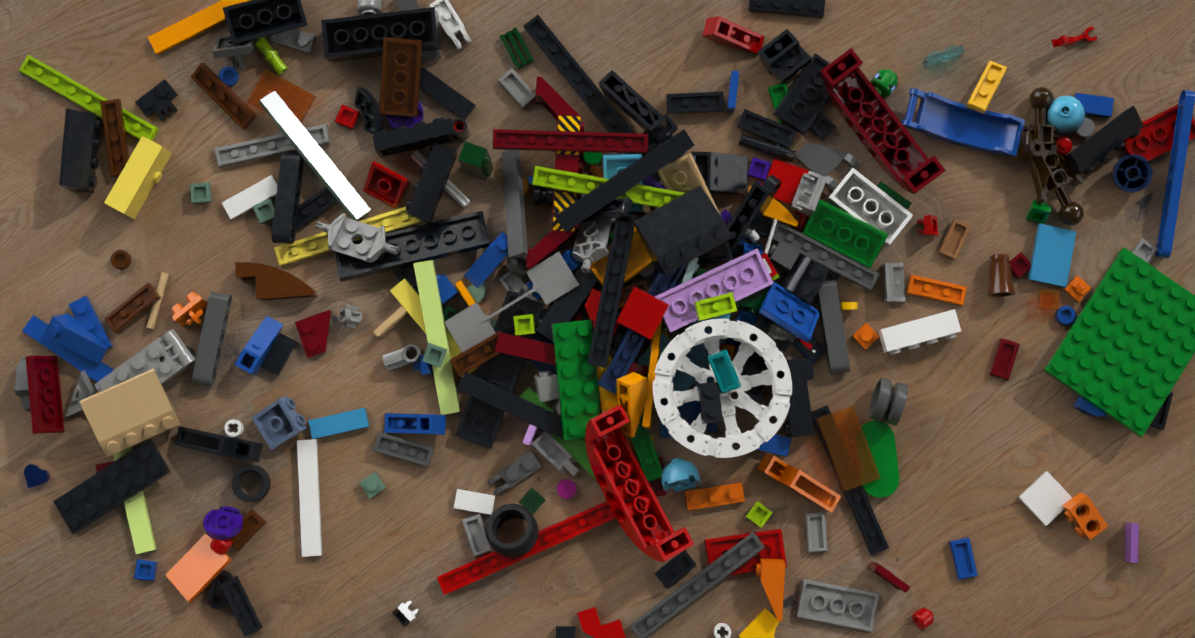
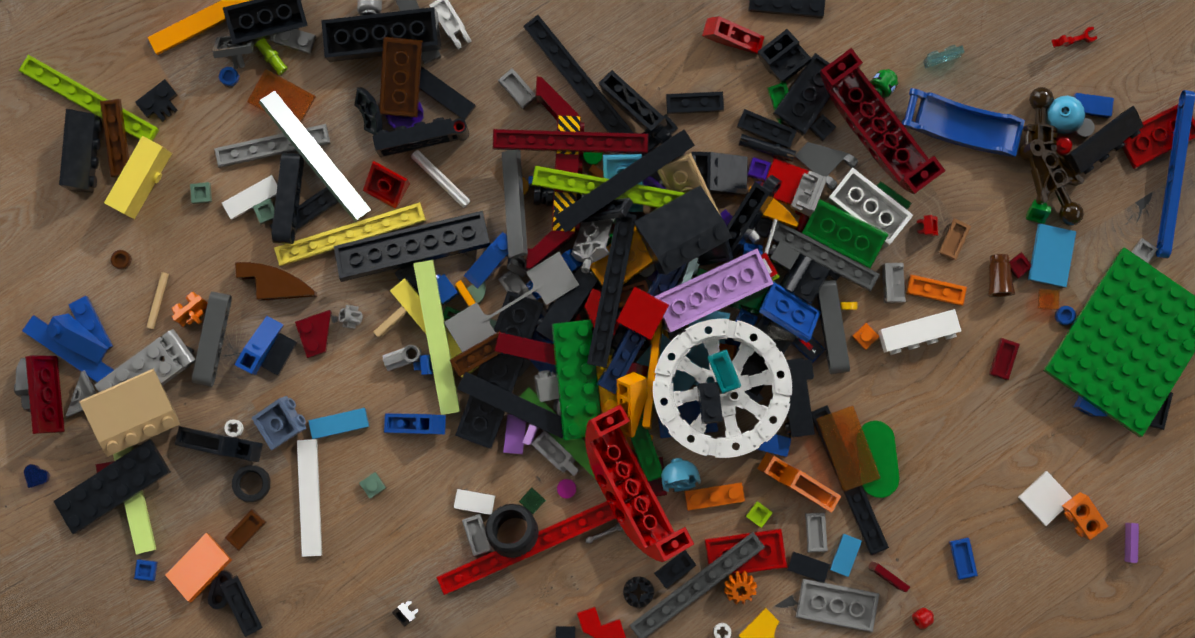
reddish brown tile [104,283,161,334] -> none
reddish brown tile [191,63,257,129] -> none
dark purple tile [203,506,243,540] -> none
red piece [210,538,233,555] -> none
light grey plate [315,213,398,263] -> none
red tile [334,105,360,130] -> none
dark grey plate [373,432,435,467] -> none
black brick [406,143,458,224] -> none
sand green plate [422,343,447,368] -> none
dark green brick [458,141,494,181] -> none
dark grey hinge [487,451,542,495] -> none
dark green tile [500,27,534,70] -> none
lime plate [513,314,536,336] -> none
lime plate [694,292,737,321] -> none
blue tile [726,71,739,113] -> none
orange slope [756,558,786,621] -> none
dark grey wheel [869,378,908,425] -> none
yellow tile [967,61,1007,114] -> none
orange tile [1063,275,1091,303] -> none
dark blue cylinder [1112,154,1153,193] -> none
none -> medium lavender tile [503,414,526,454]
none -> light grey hinge [586,523,622,544]
none -> black gear [623,576,654,608]
none -> orange gear [724,571,757,605]
none -> black tile [787,552,830,583]
none -> dark azure tile [829,534,862,577]

